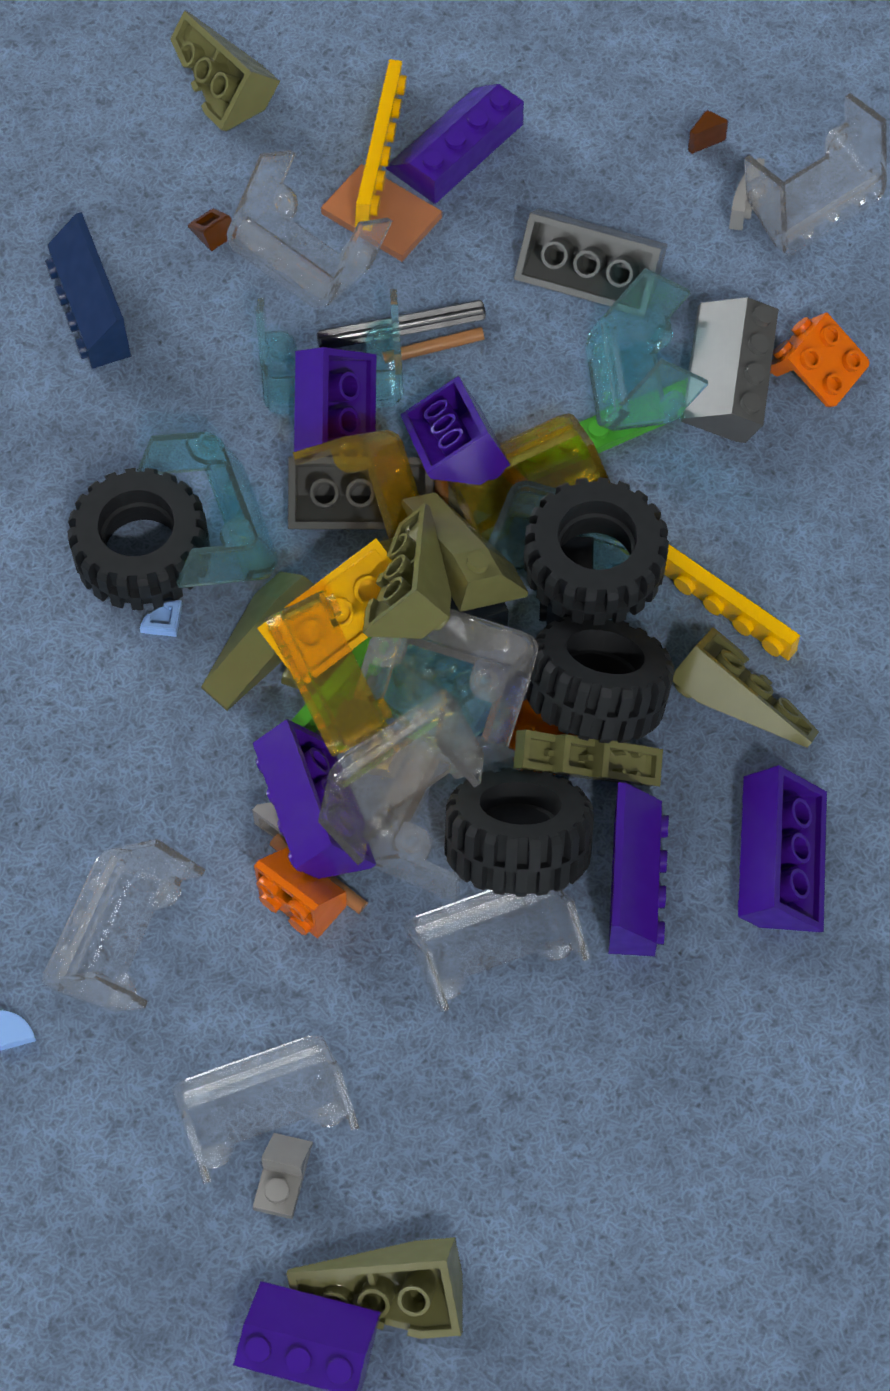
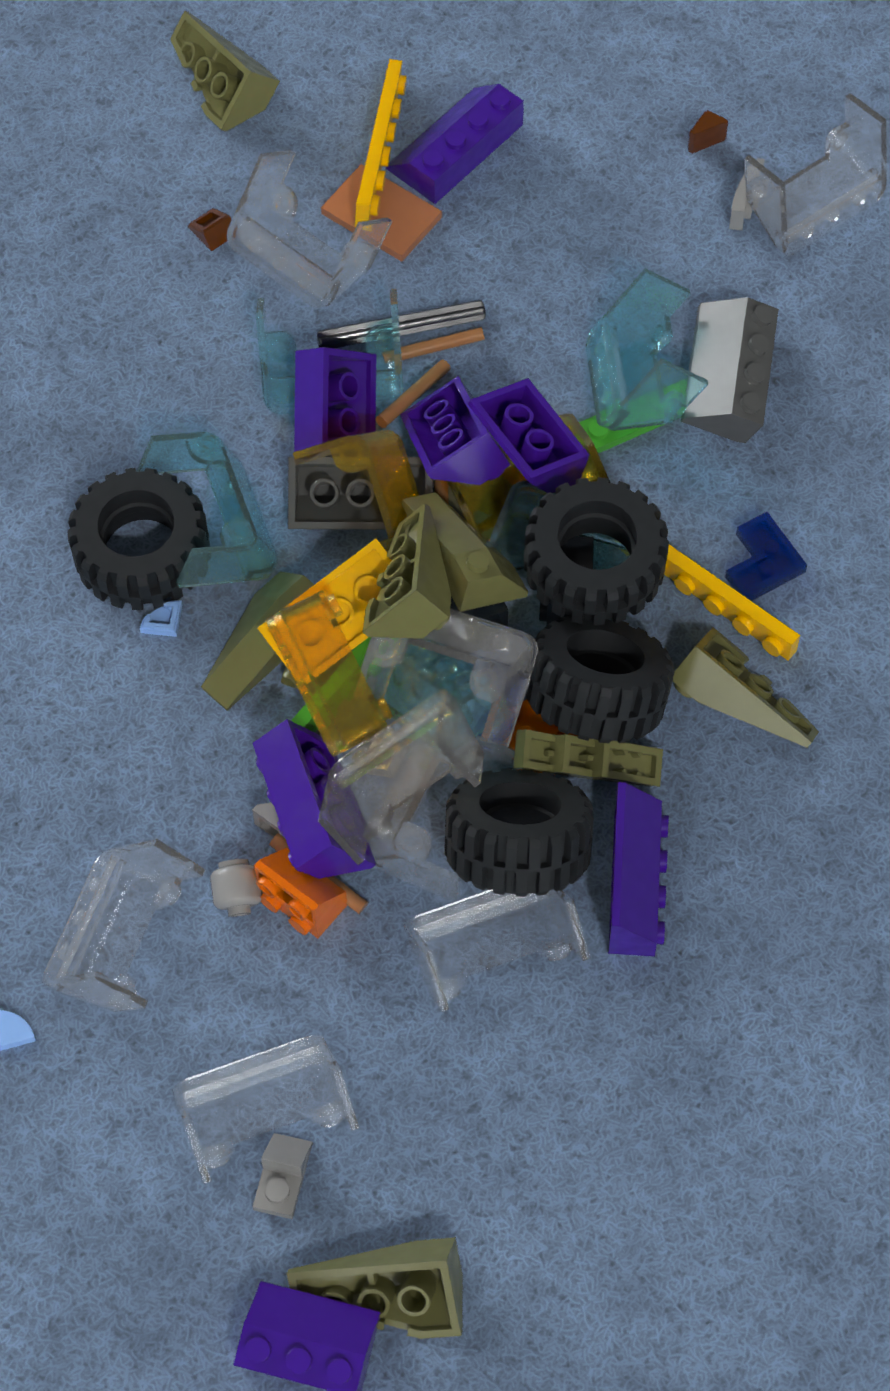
dark blue slope [45,212,131,369] -> none
dark grey slope [514,208,668,316] -> none
dark purple slope [738,765,827,932] -> none
orange bracket [770,312,870,407] -> none
none -> light grey head [210,859,263,917]
none -> medium nougat bar [376,360,450,428]
none -> dark purple slope [468,378,590,494]
none -> clear blue plate [725,512,807,601]

